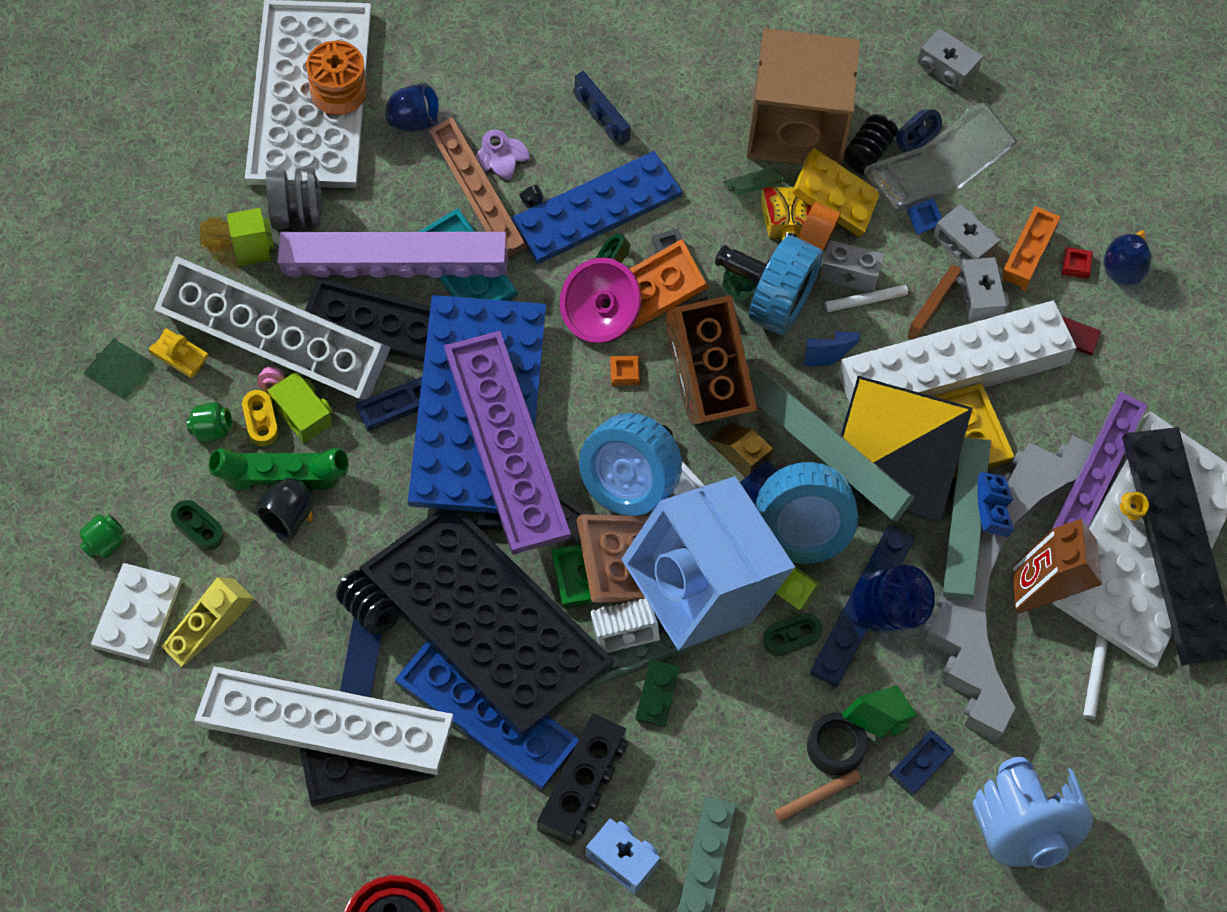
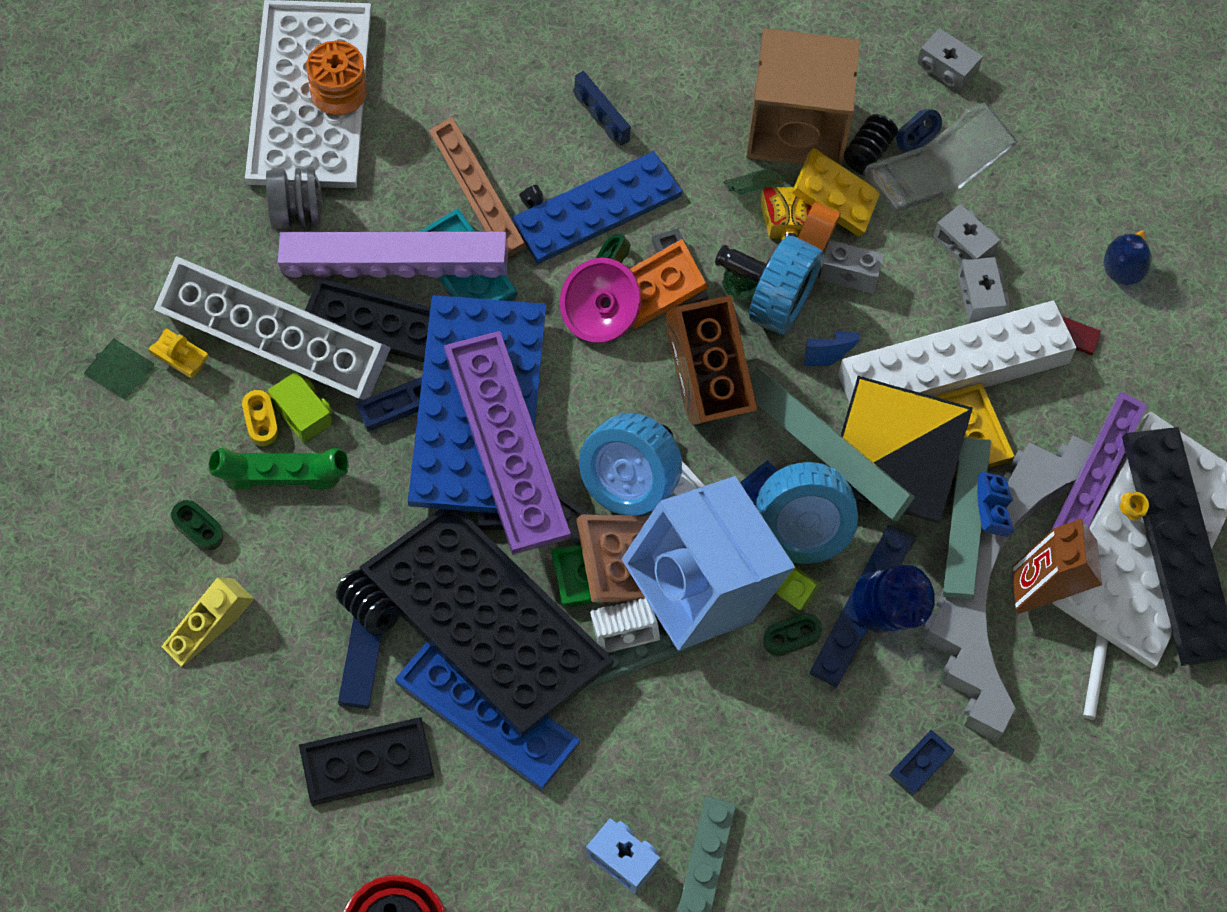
green head [79,514,125,559] -> none
white plate [91,563,182,664] -> none
green head [186,402,233,443] -> none
white plate [194,666,454,775] -> none
clear yellow gear [200,217,231,252] -> none
lime brick [227,208,275,267] -> none
black piece [255,478,314,544] -> none
bright pink plate [257,366,286,392] -> none
clear blue piece [385,83,439,132] -> none
lavender plate [475,129,530,181] -> none
black brick [537,713,629,846] -> none
orange tile [610,356,640,386] -> none
dark green plate [635,659,680,727] -> none
pearl gold slope [709,423,773,481] -> none
nougat bar [774,769,861,822] -> none
black tyre [807,712,868,776] -> none
white bar [824,285,908,313] -> none
green slope [841,685,918,738] -> none
blue plate [906,198,942,235] -> none
dark orange tile [907,264,962,340] -> none
light blue piece [973,757,1093,868] -> none
orange container [1003,206,1061,292] -> none
red tile [1061,247,1093,279] -> none

